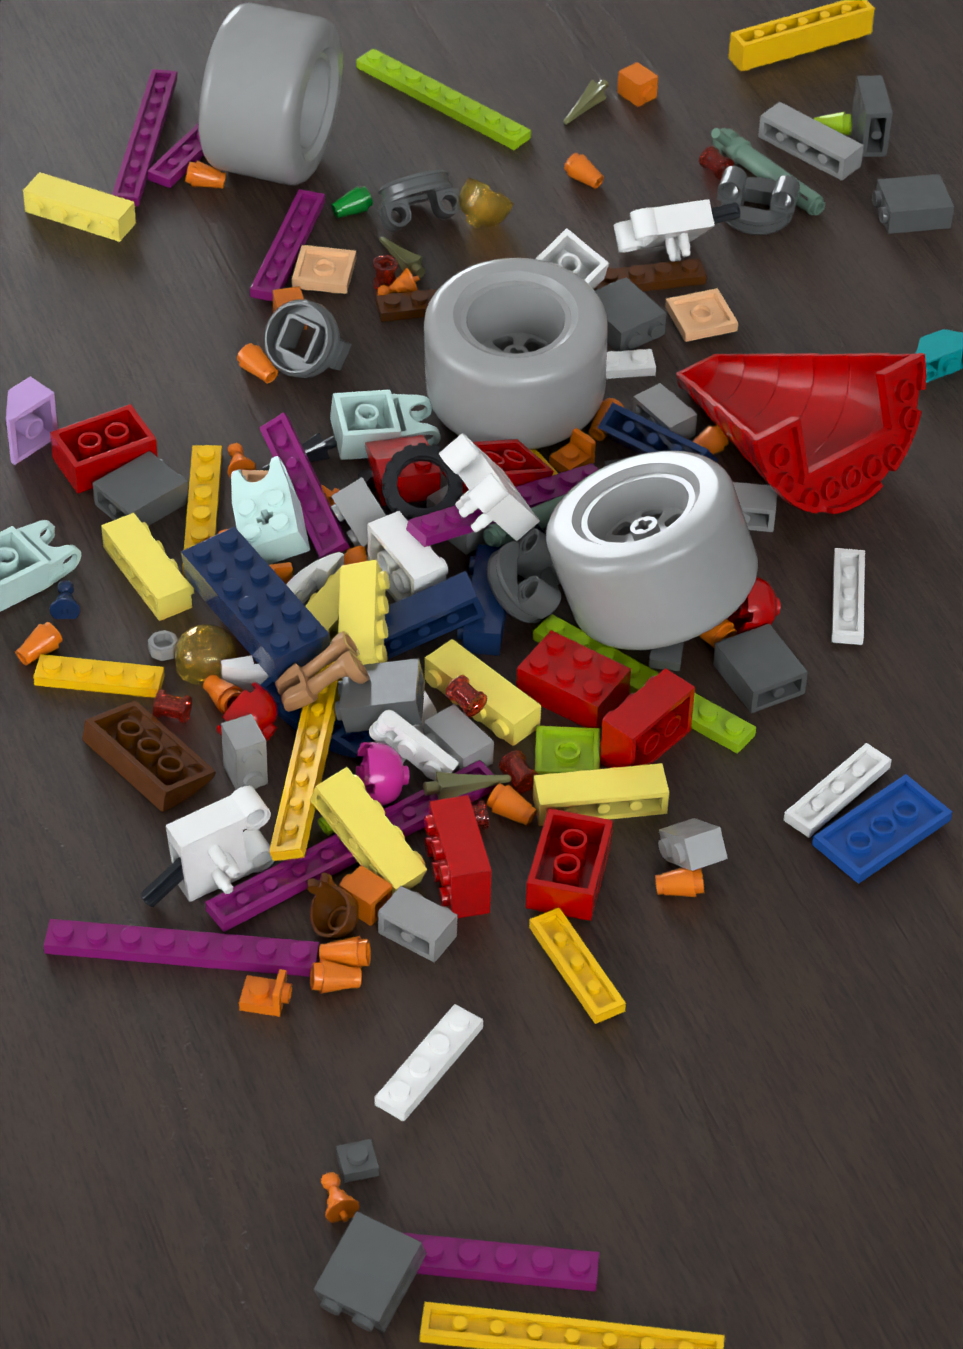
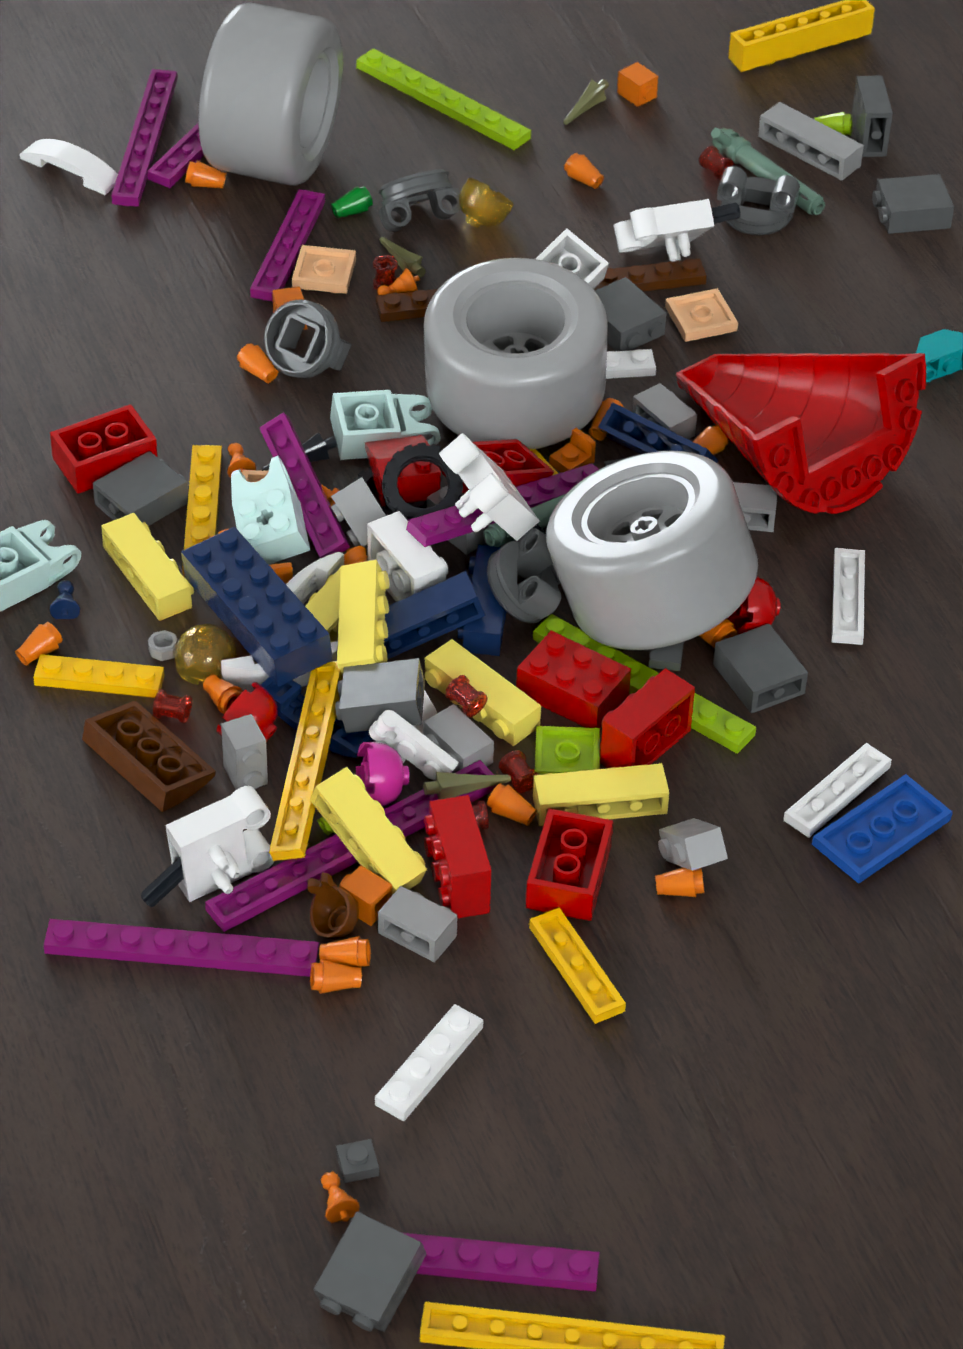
lavender slope [6,376,58,465] -> none
light yellow brick [23,172,136,242] -> none
orange bracket [239,969,292,1017] -> none
medium nougat piece [275,631,370,712] -> none
none -> white slope [20,139,118,195]

